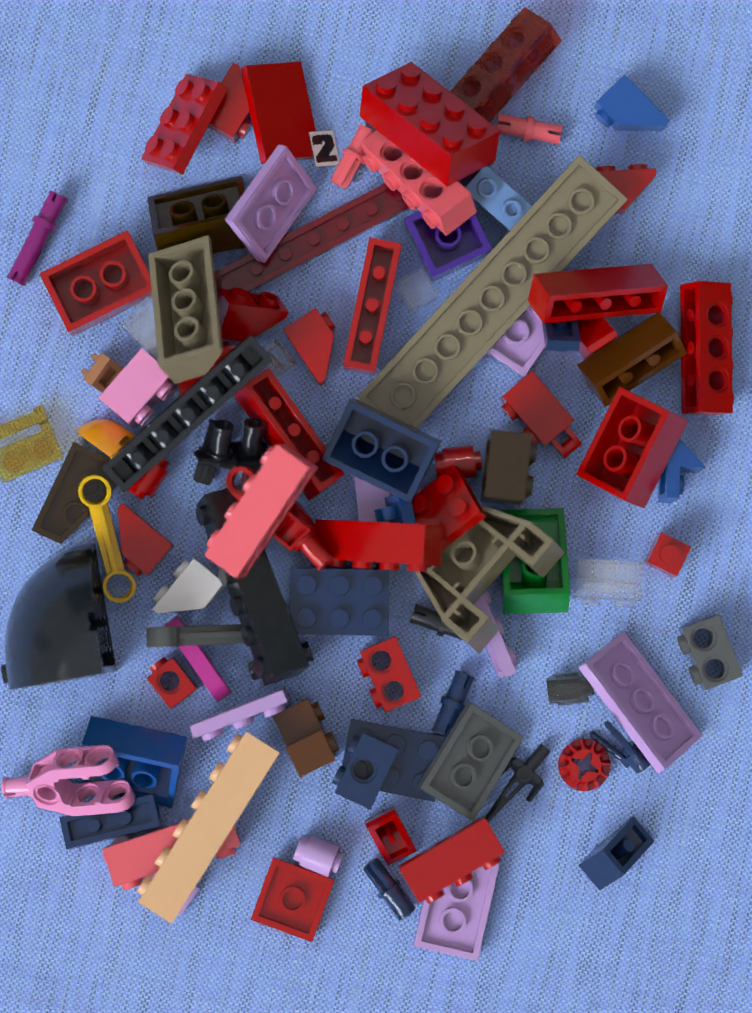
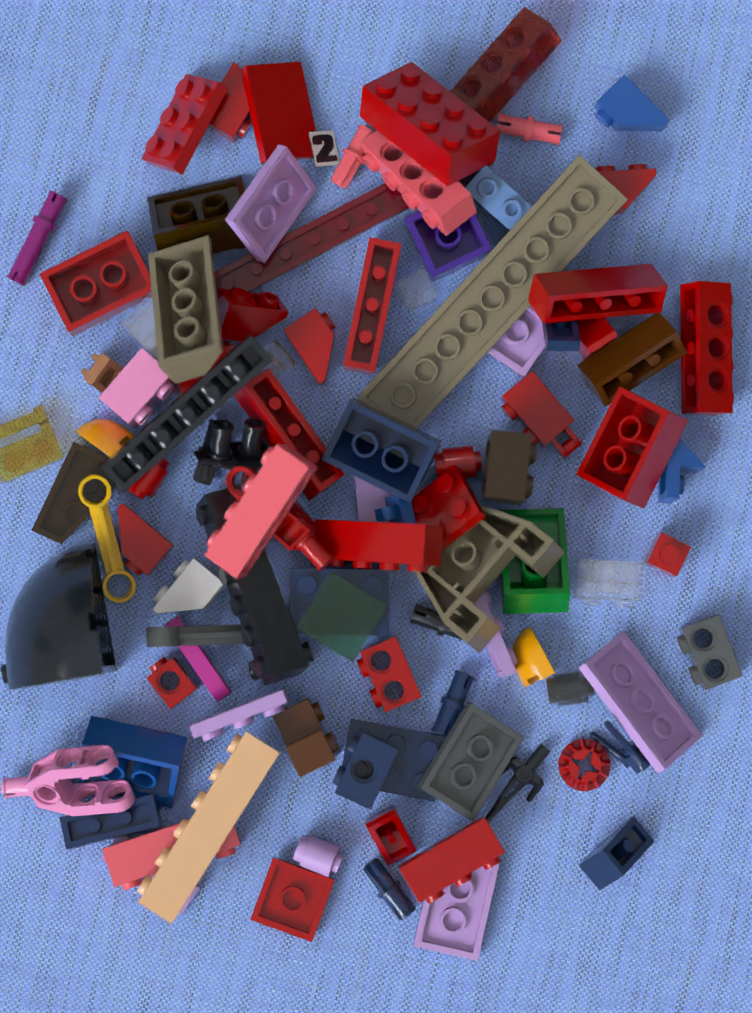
none -> clear green tile [296,571,388,662]
none -> light orange brick [512,626,555,687]

